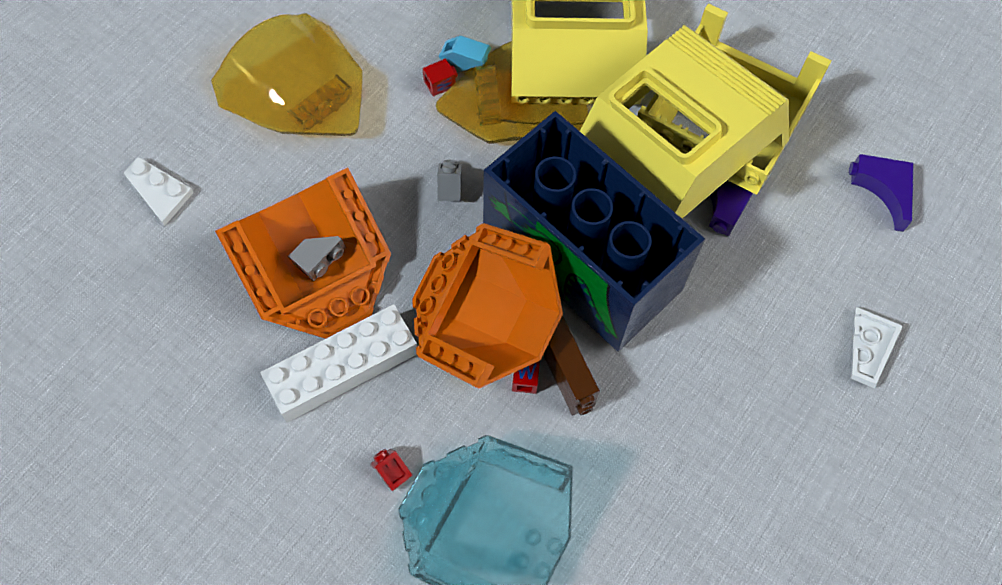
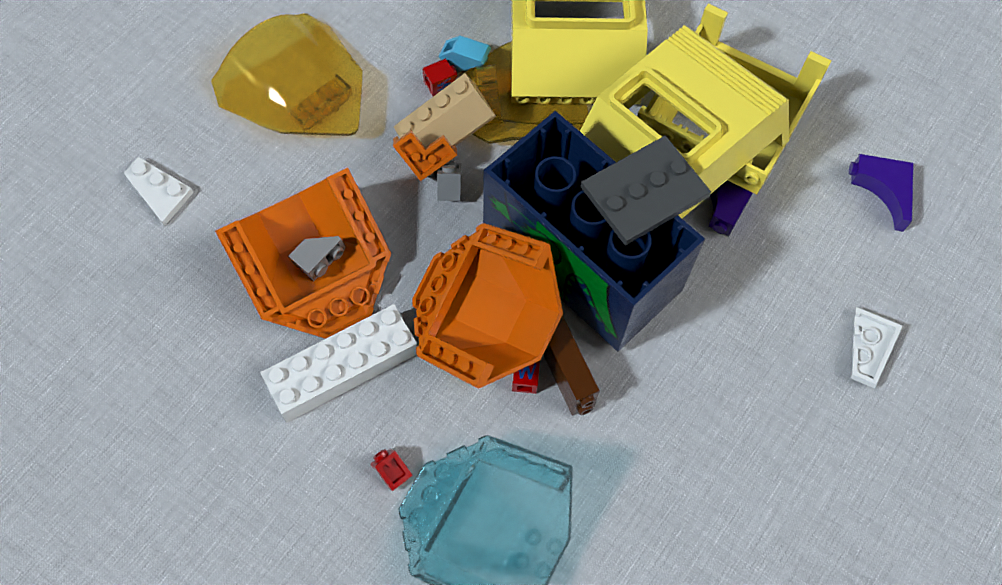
none -> tan slope [393,73,496,148]
none -> orange panel [393,130,457,181]
none -> dark grey plate [581,136,711,246]

